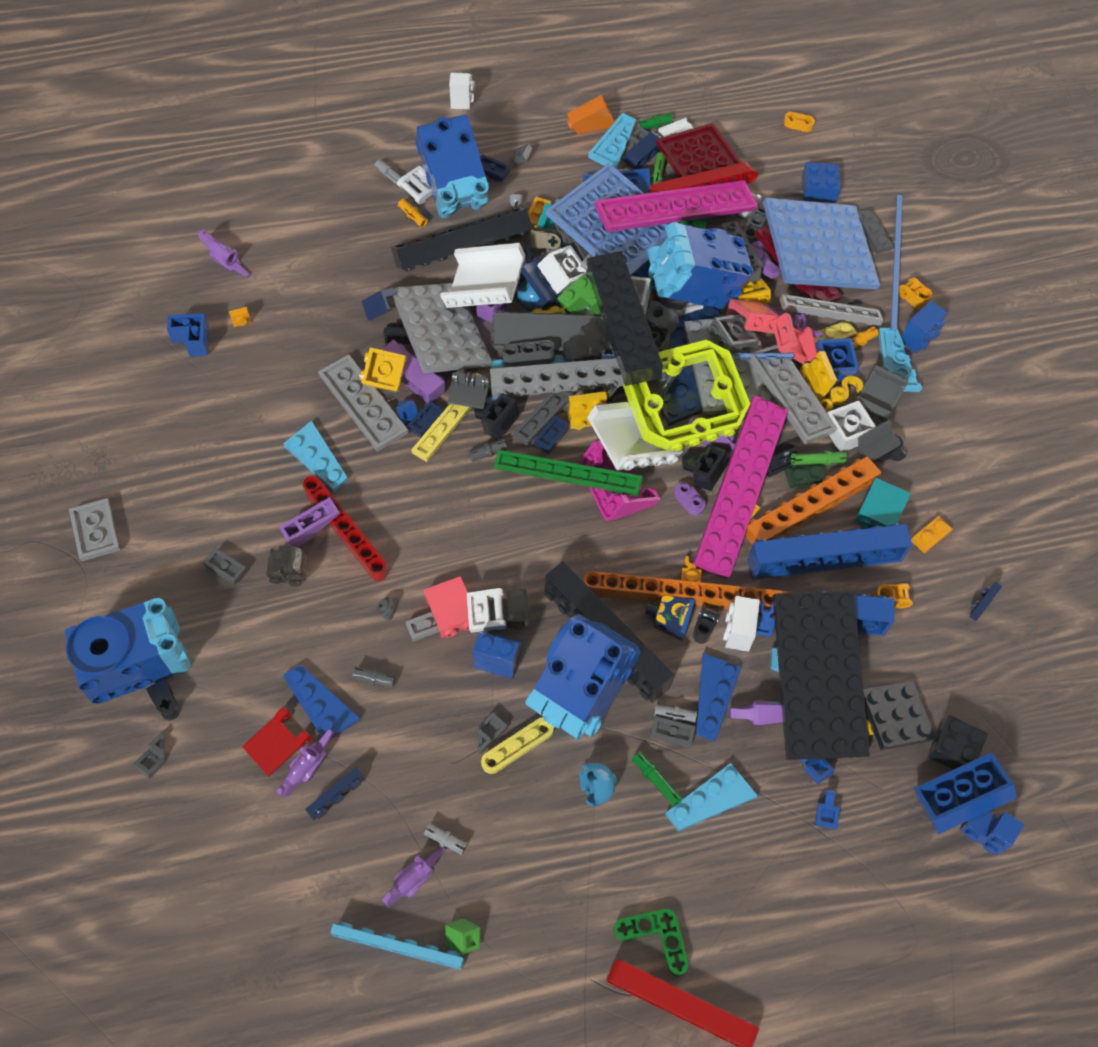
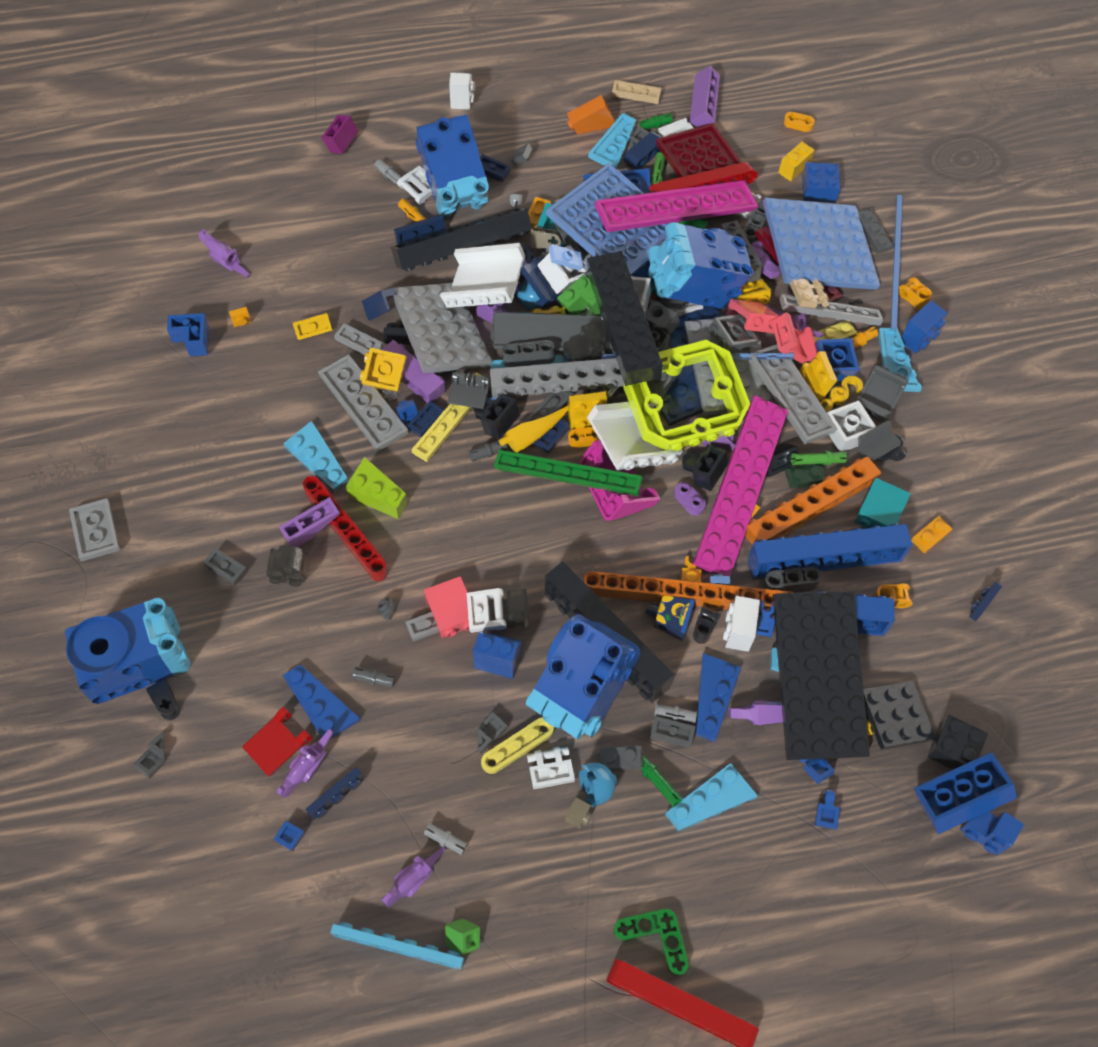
none -> blue plate [273,820,305,852]
none -> yellow plate [292,313,332,340]
none -> magenta brick [321,114,359,154]
none -> light grey plate [334,323,387,355]
none -> lime wedge [346,457,408,519]
none -> dark blue plate [394,215,446,245]
none -> yellow piece [499,406,568,453]
none -> white plate [527,747,575,790]
none -> light blue plate [548,244,583,270]
none -> dark tan plate [565,797,592,829]
none -> light orange beam [568,427,600,448]
none -> dark grey plate [600,746,643,771]
none -> tan plate [612,80,661,104]
none -> medium lavender brick [690,66,720,127]
none -> medium blue plate [708,574,730,585]
none -> dark grey beam [763,567,822,592]
none -> yellow brick [778,142,815,181]
none -> tan plate [790,279,829,308]

